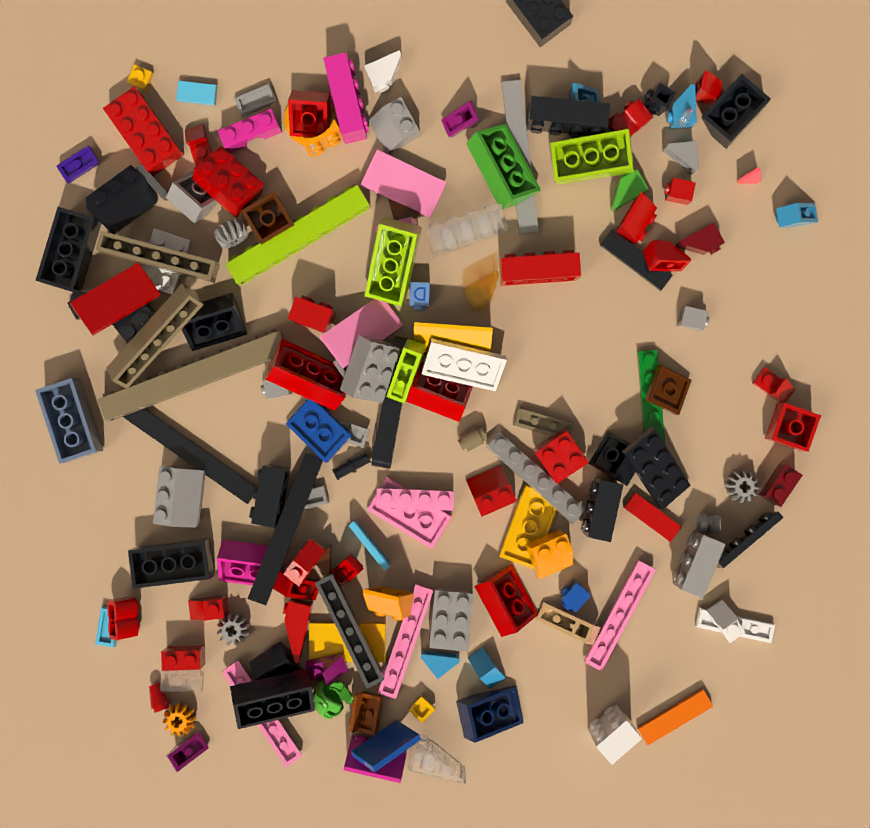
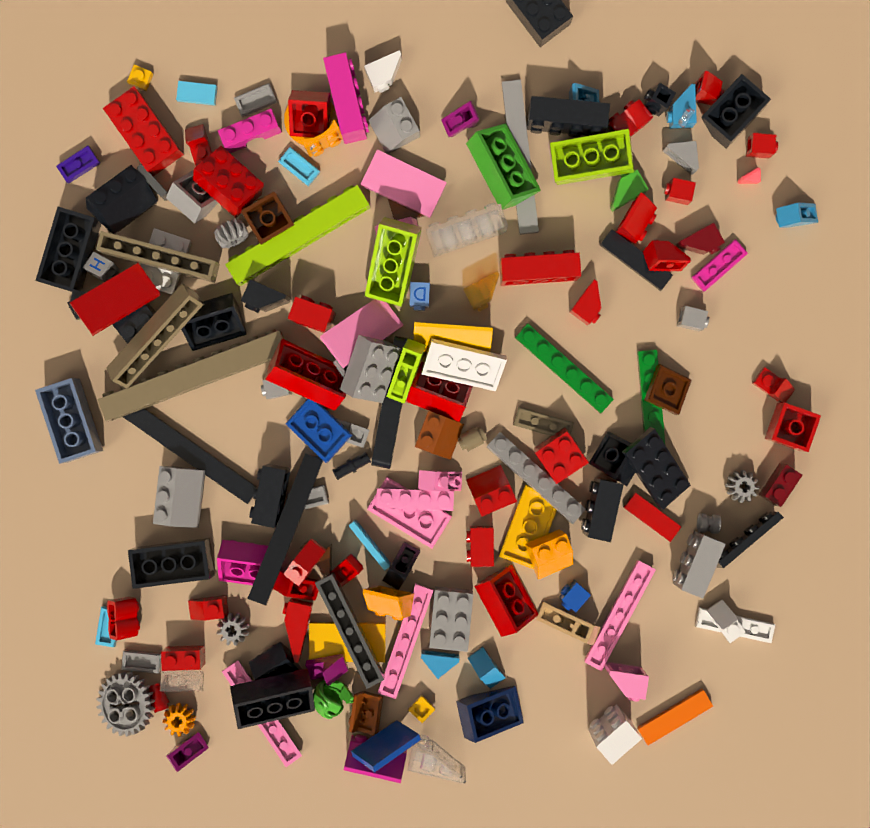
none -> light grey brick [83,252,119,282]
none -> light grey gear [96,672,155,737]
none -> light grey tile [121,649,161,674]
none -> black slope [241,279,292,313]
none -> medium azure tile [278,147,320,187]
none -> black slope [382,542,421,590]
none -> dark orange slope [415,411,464,460]
none -> bright pink slope [418,470,462,491]
none -> red brick [466,526,494,567]
none -> green plate [515,324,614,414]
none -> red slope [569,279,602,326]
none -> bright pink slope [604,662,649,701]
none -> dark pink tile [691,239,748,292]
none -> red brick [746,133,778,159]

